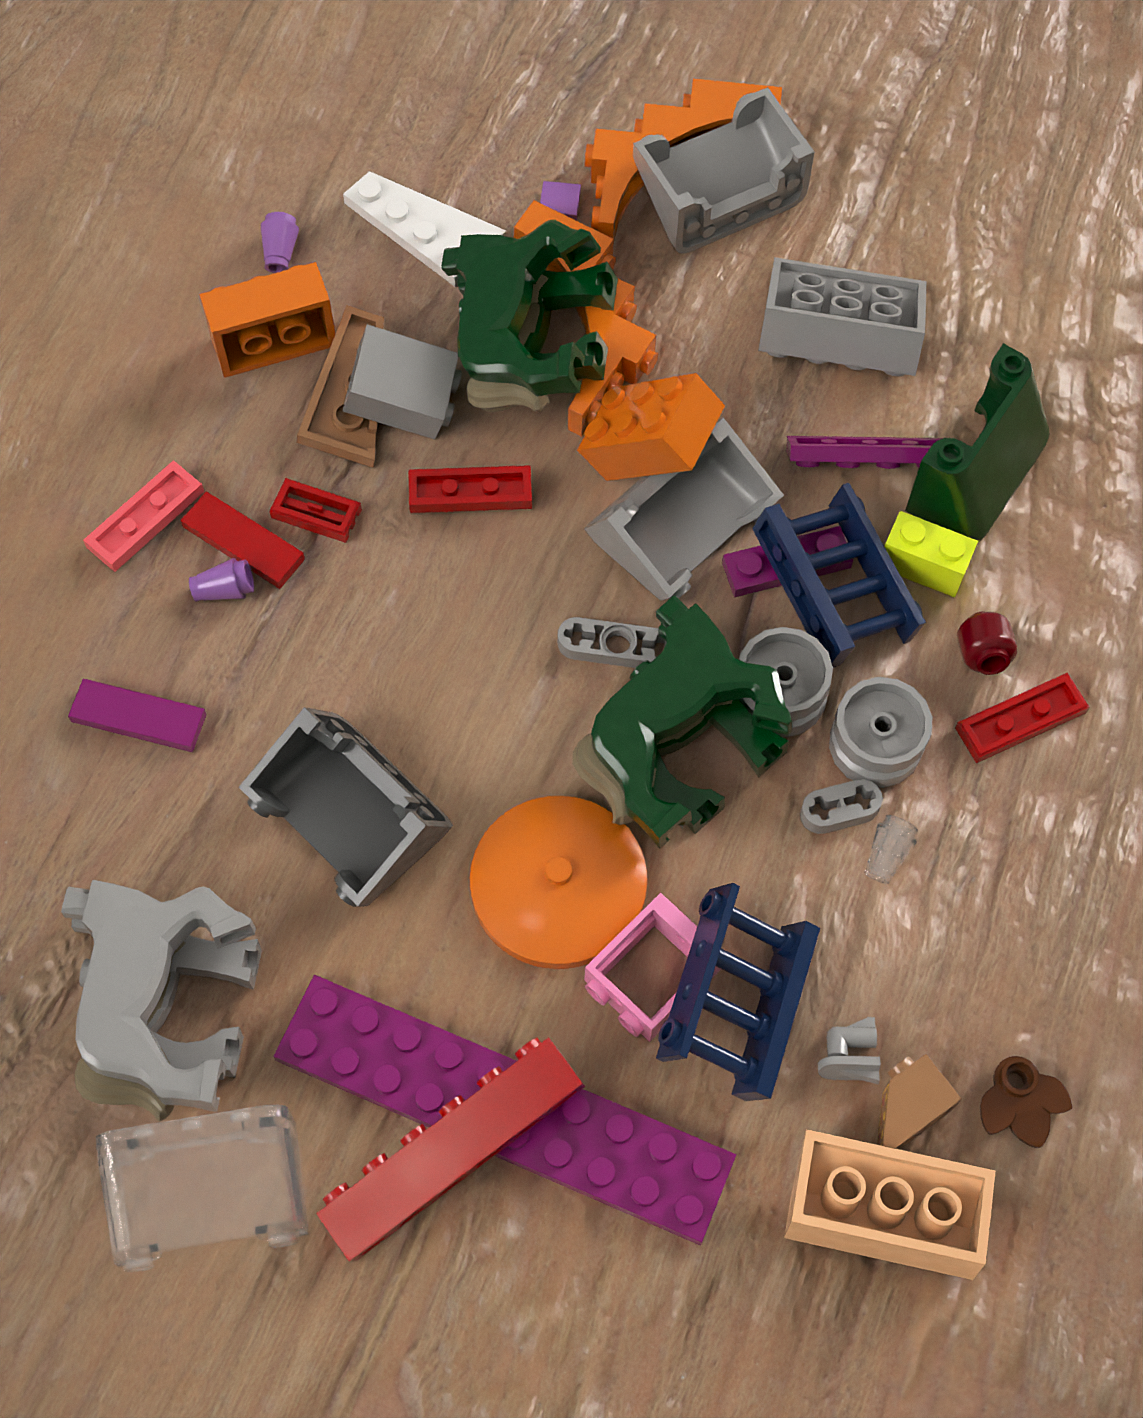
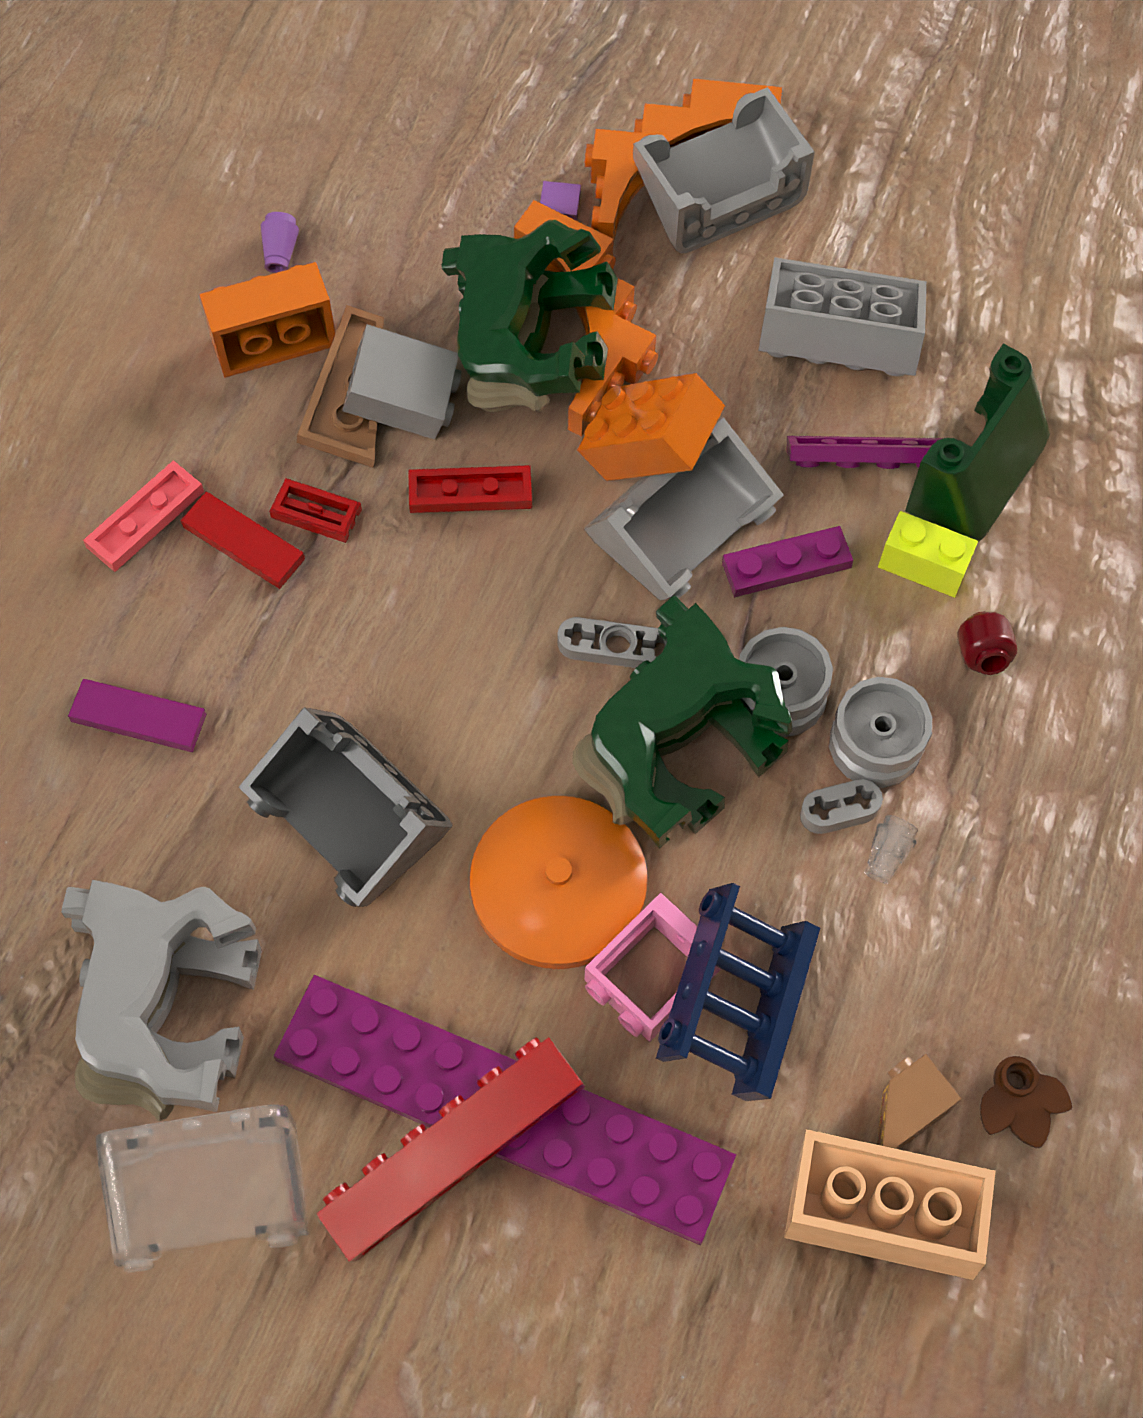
medium lavender cone [189,558,255,602] -> none
white wing [343,171,507,287] -> none
dark blue fence [752,483,926,668] -> none
light grey piece [818,1017,881,1084] -> none
red tile [955,673,1090,763] -> none

